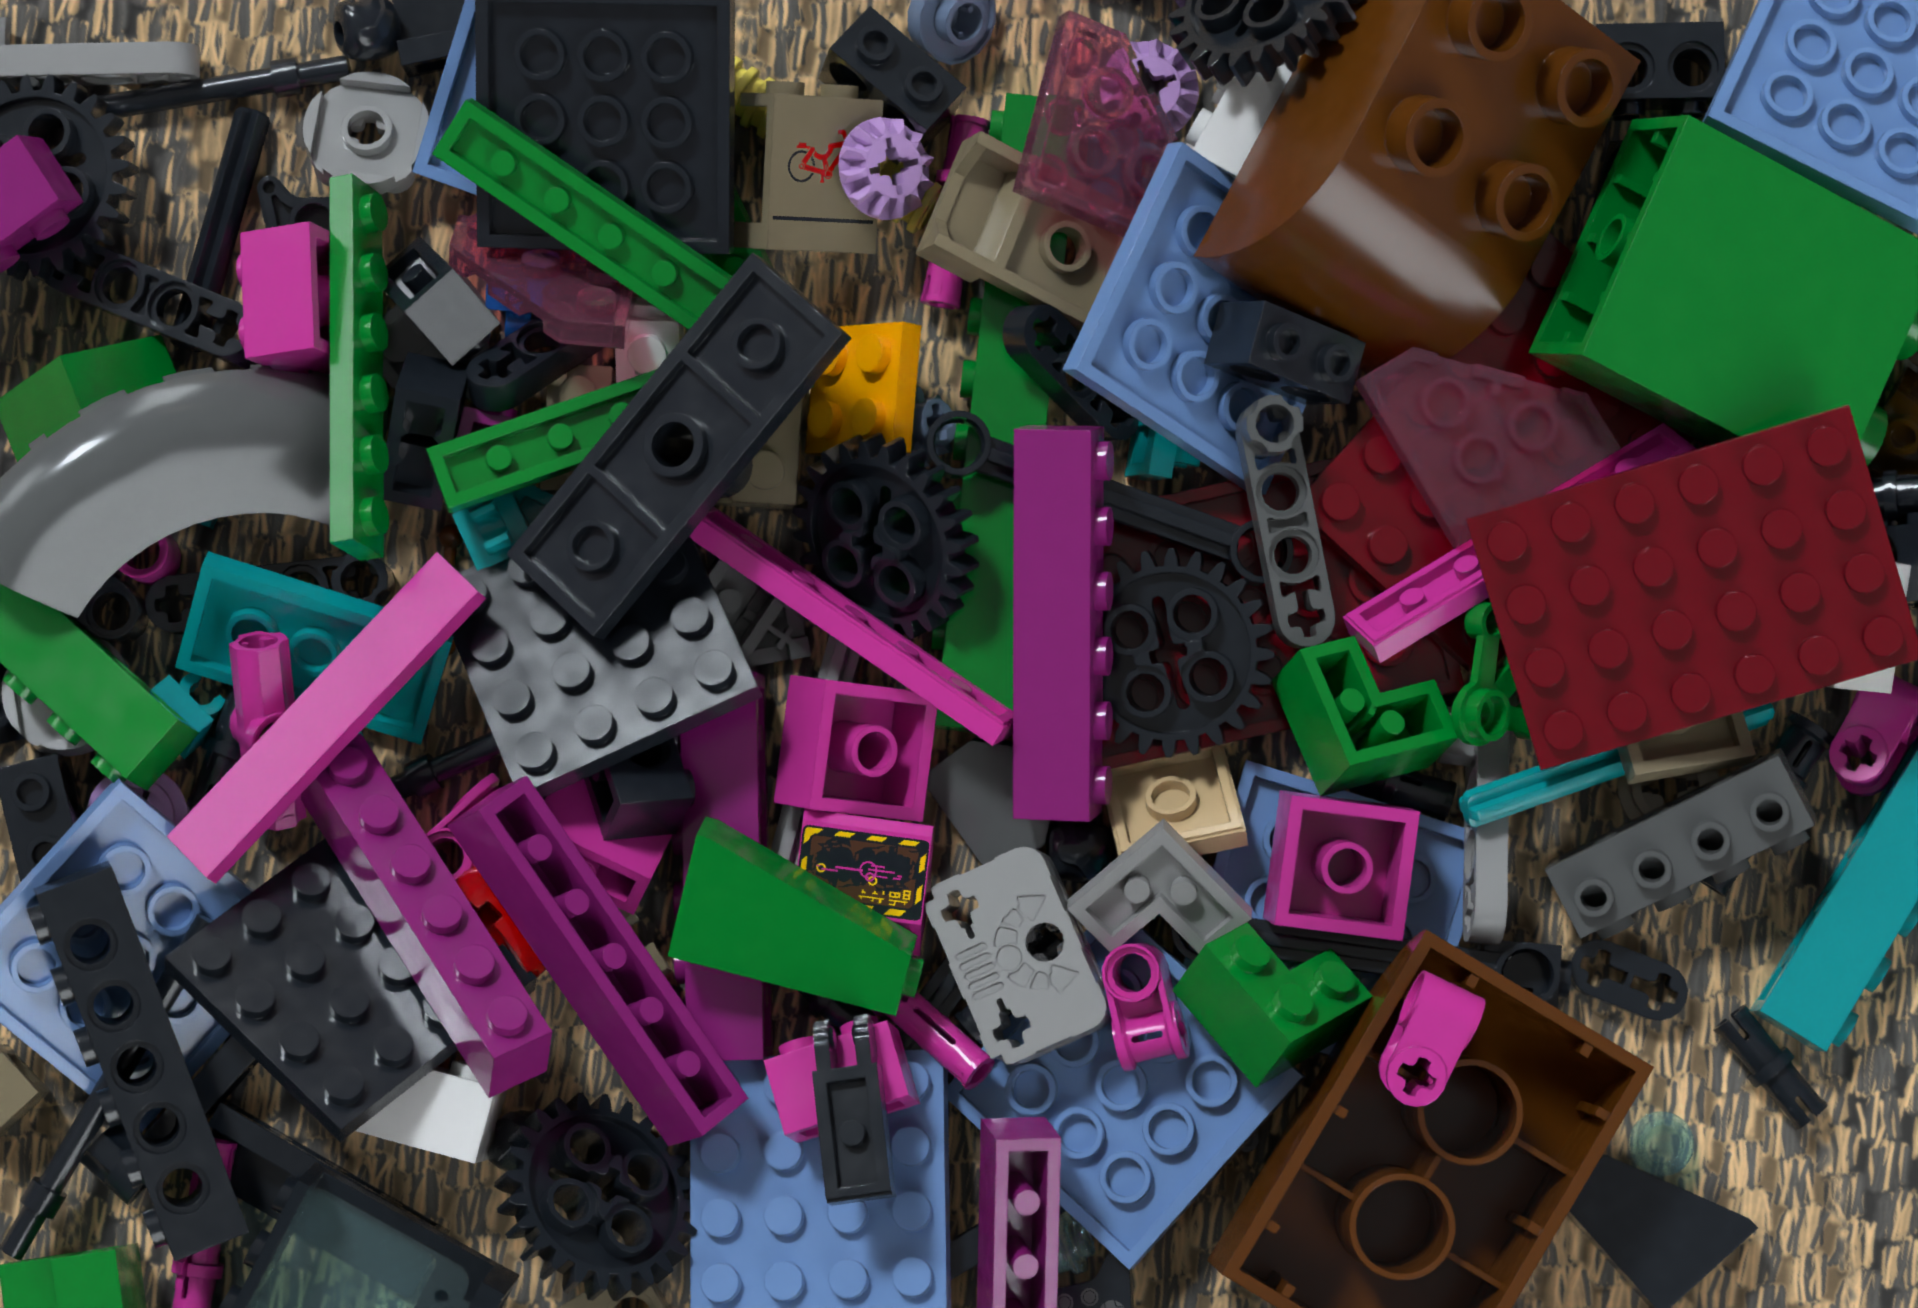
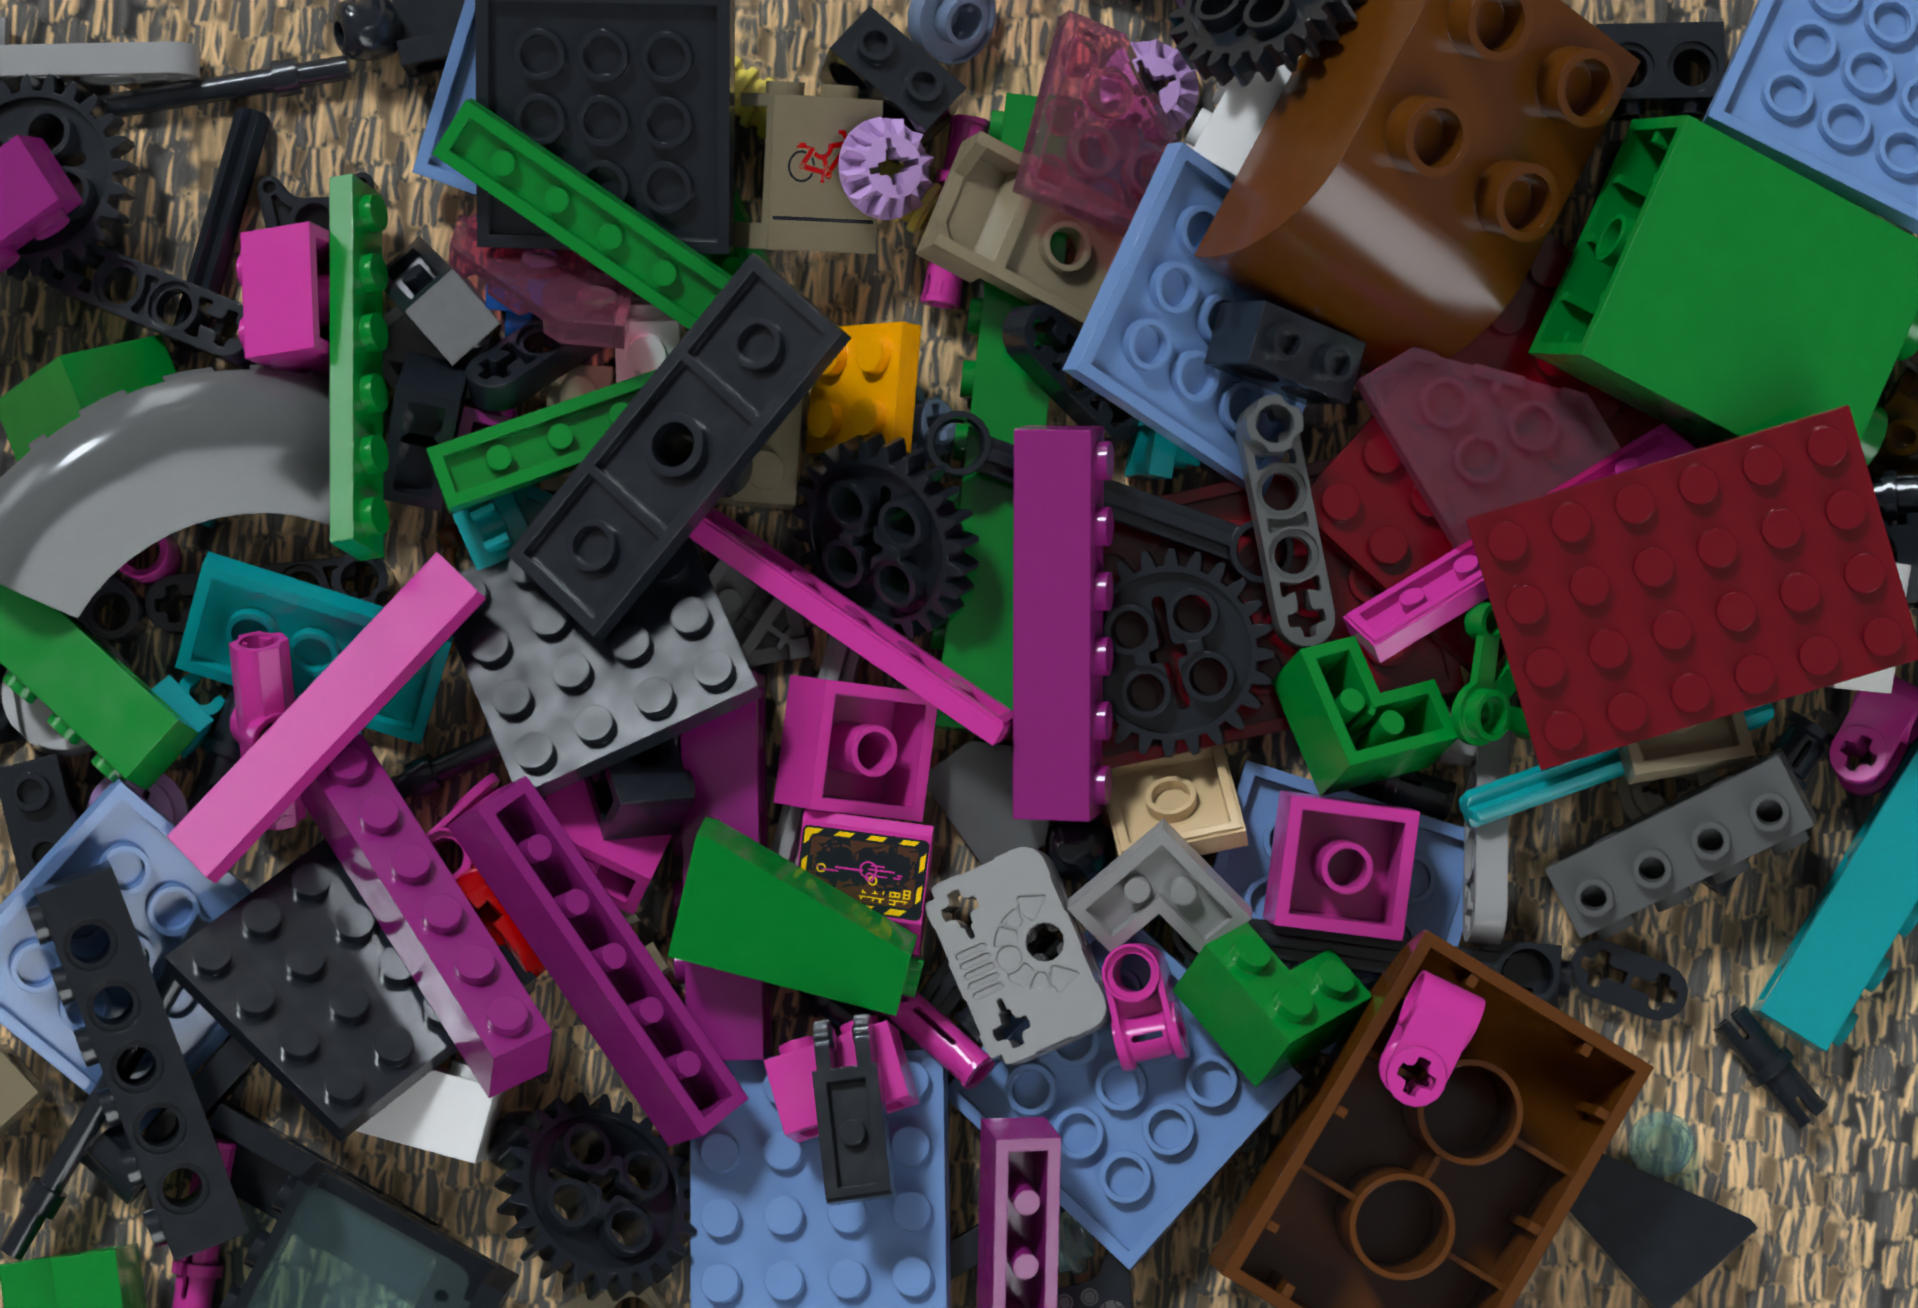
light grey plate [303,71,429,194] -> none

